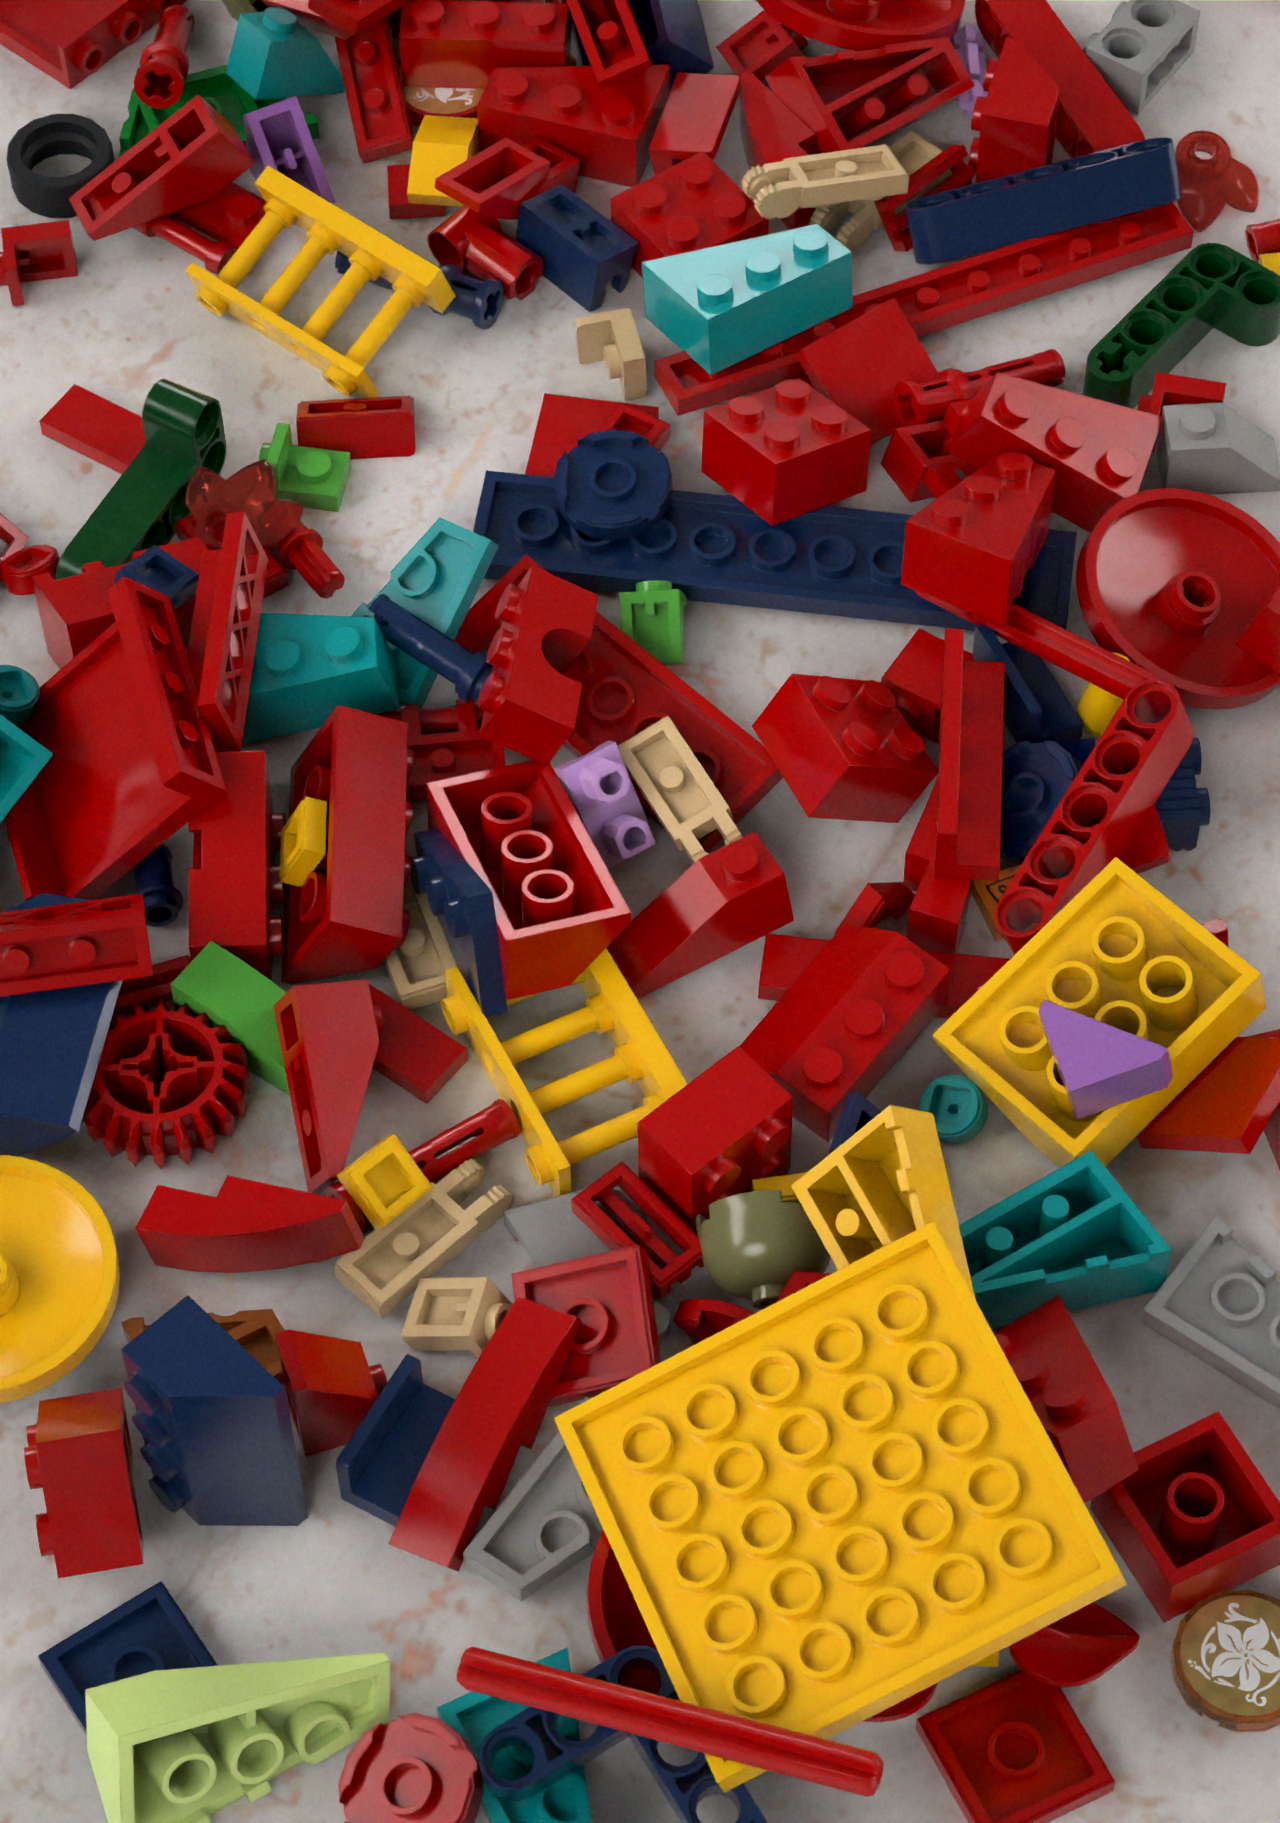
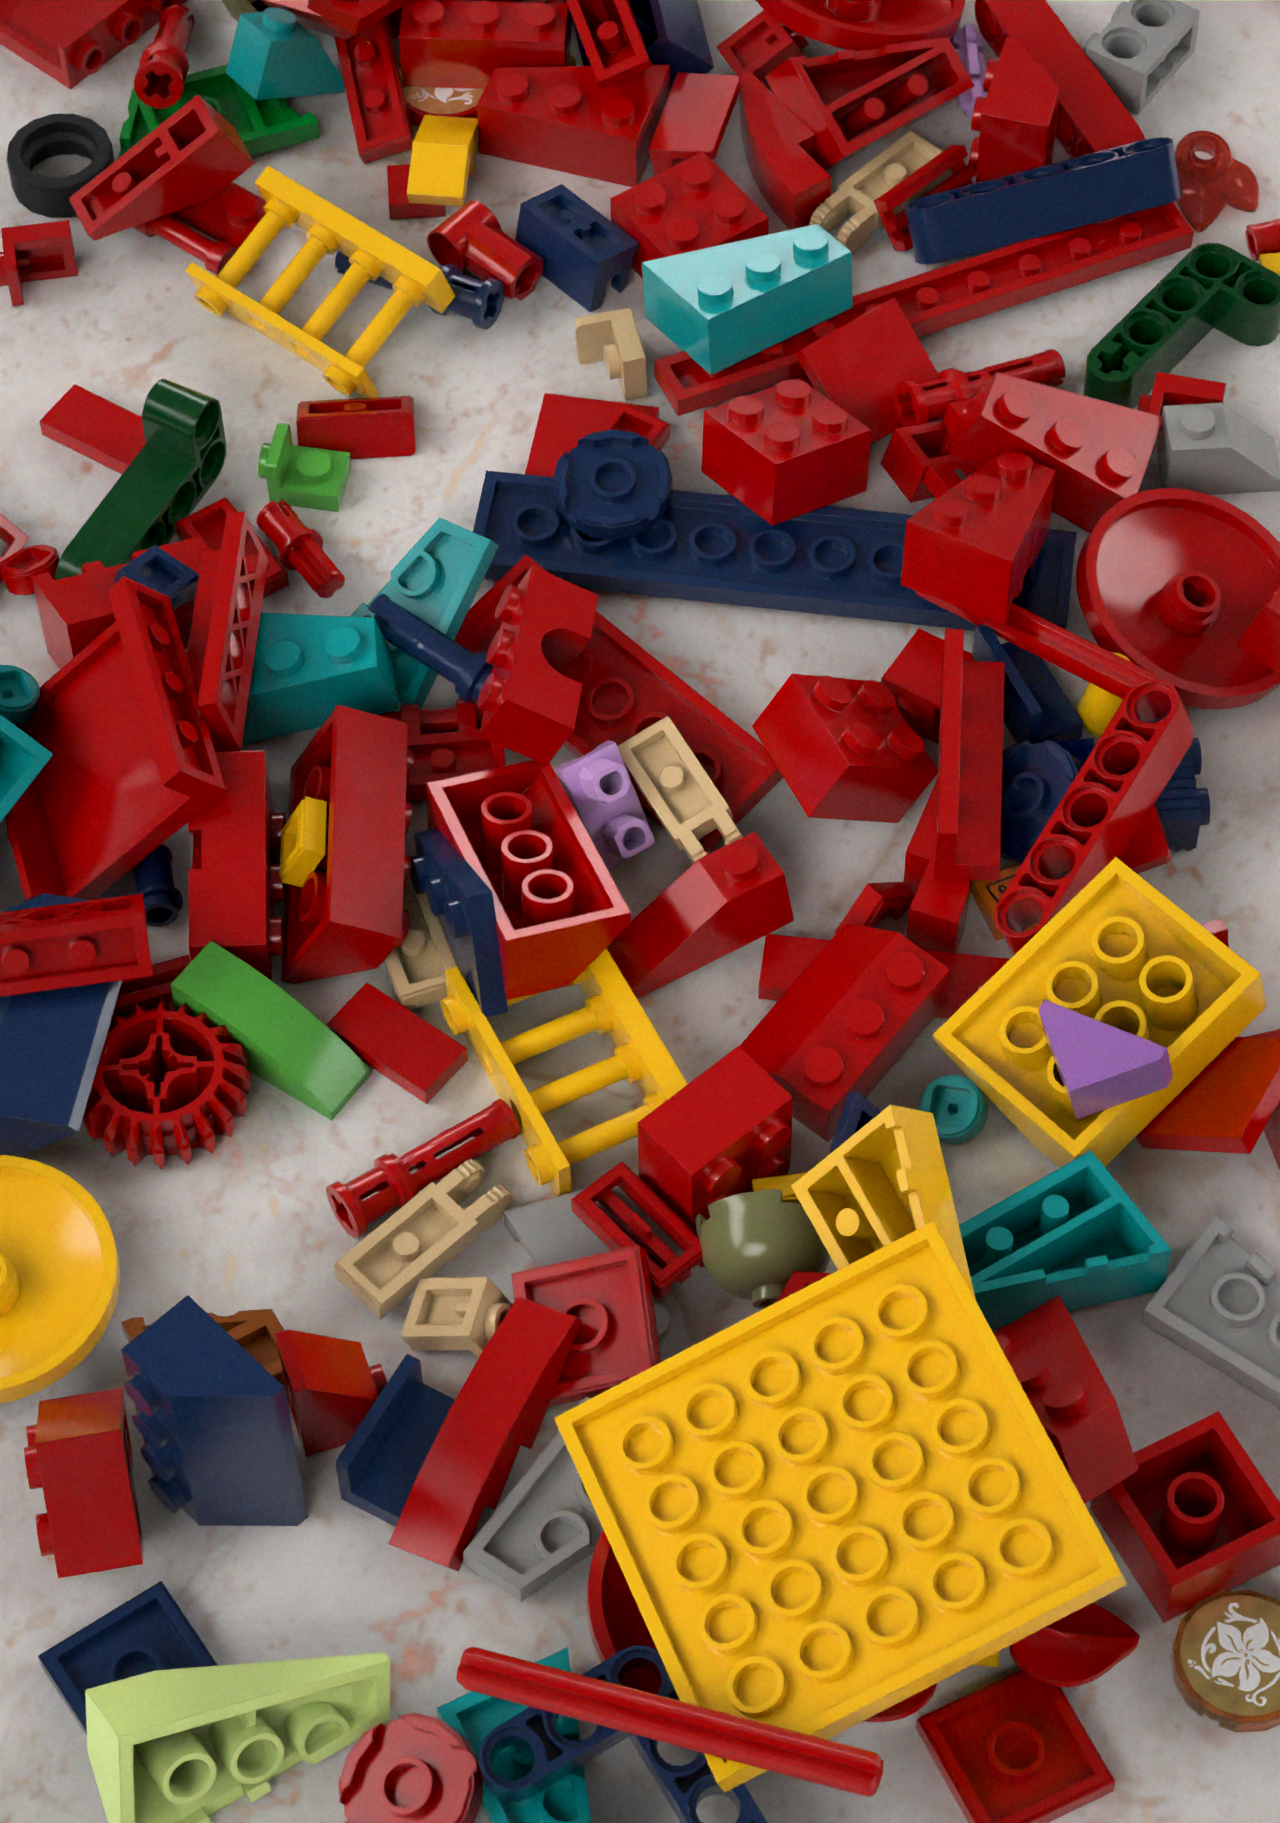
red slope [135,1175,365,1273] -> none
clear red plate [185,459,304,550] -> none
medium lavender slope [243,96,336,204] -> none
red slope [273,979,383,1194] -> none
yellow tile [336,1134,433,1229] -> none
red slope [434,136,581,220] -> none
bright green bracket [619,580,688,666] -> none
red tile [673,1298,755,1342] -> none
tan hinge [741,144,909,220] -> none

